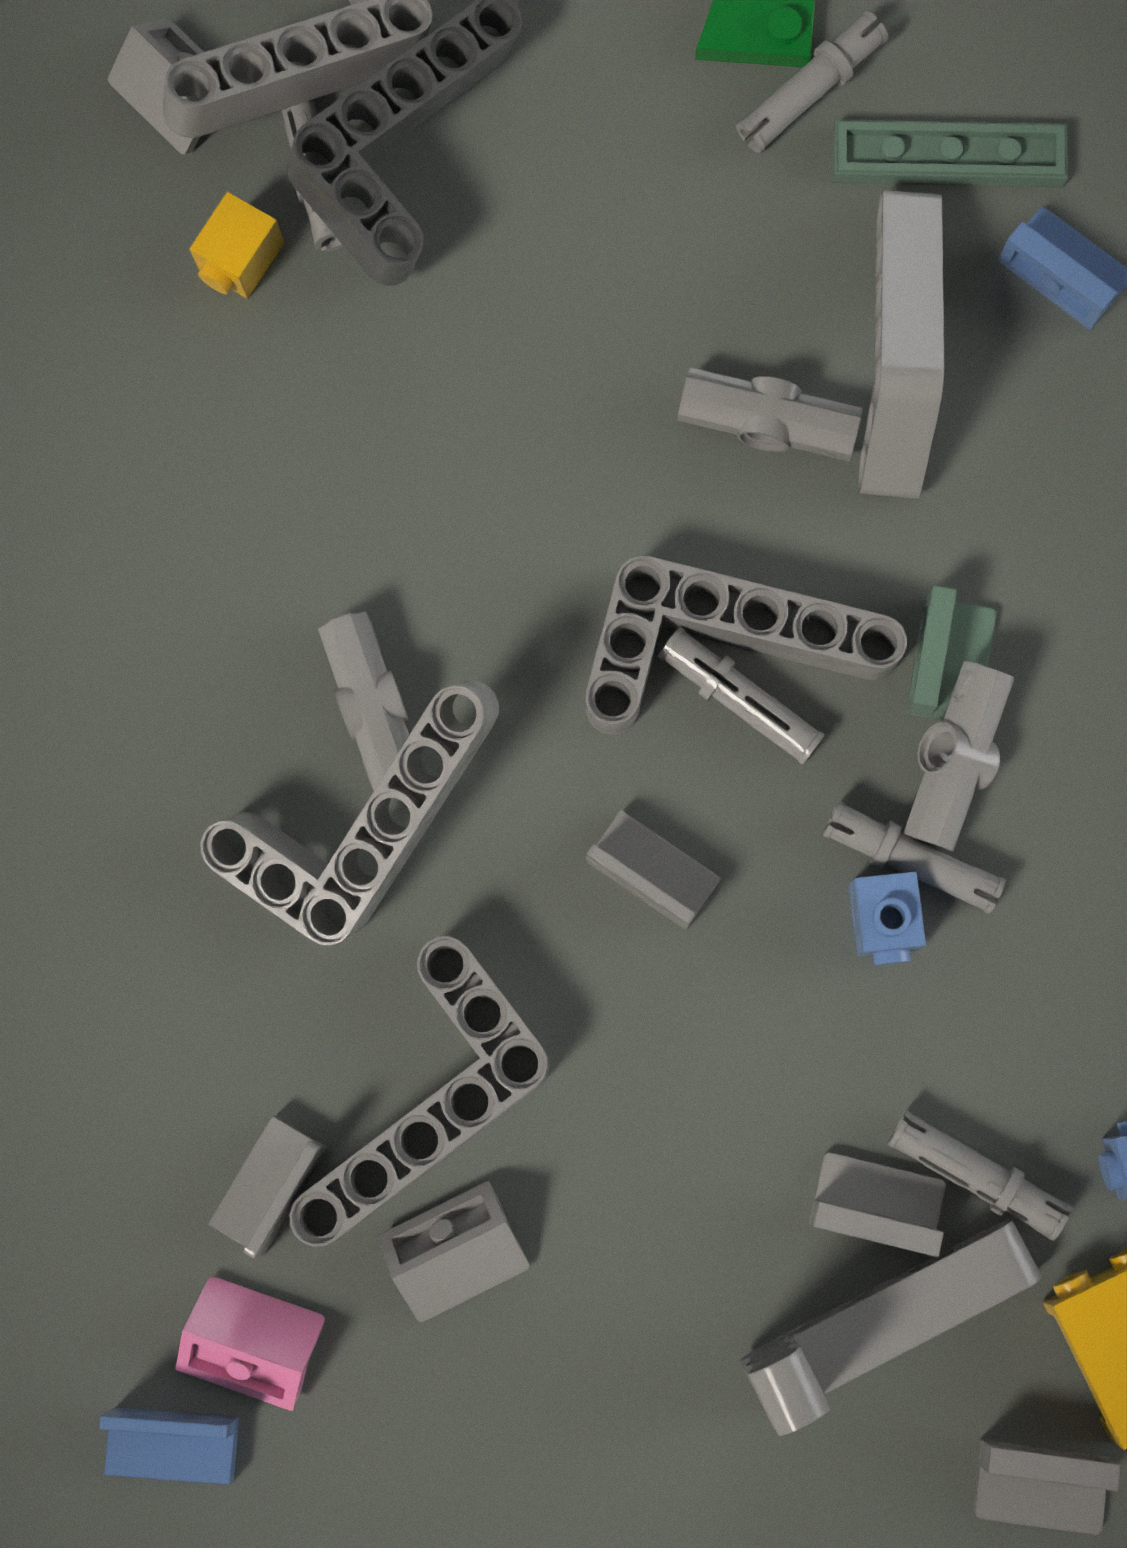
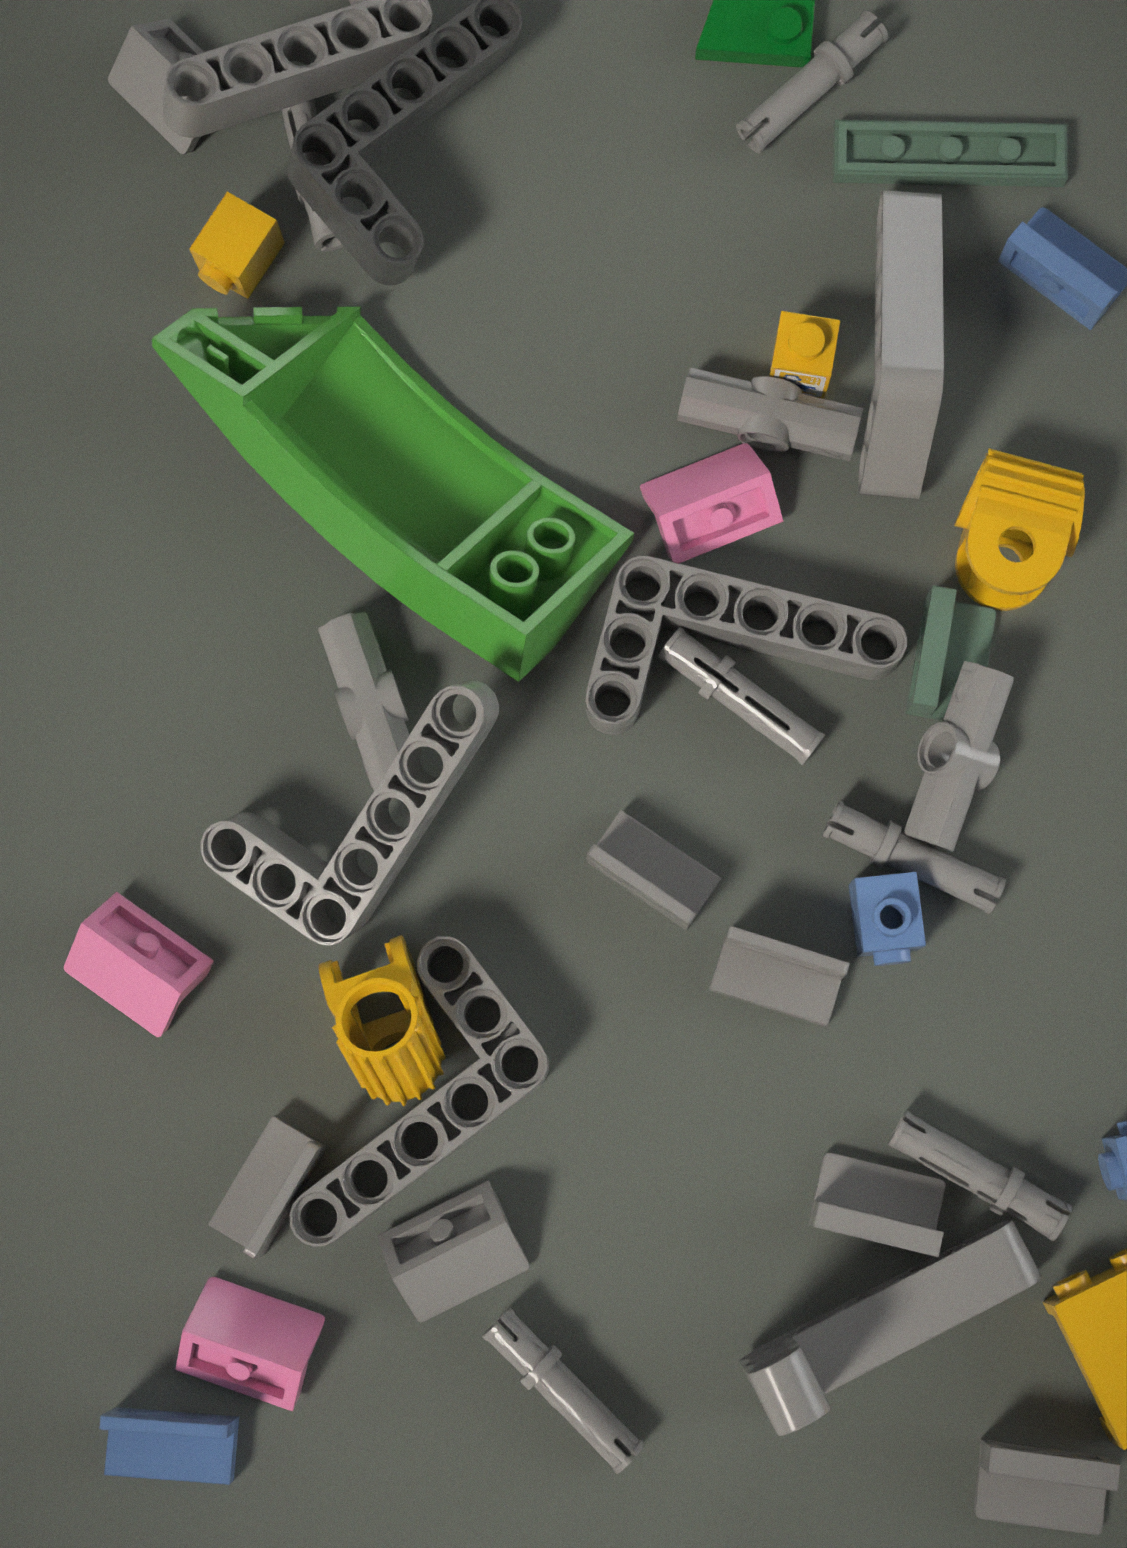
none -> bright pink panel [64,892,214,1037]
none -> bright green slope [152,306,634,682]
none -> yellow piece [319,935,446,1106]
none -> light grey pin [482,1307,645,1474]
none -> bright pink panel [640,443,784,563]
none -> light grey panel [709,926,850,1027]
none -> yellow brick [769,311,840,399]
none -> yellow piece [954,448,1085,611]

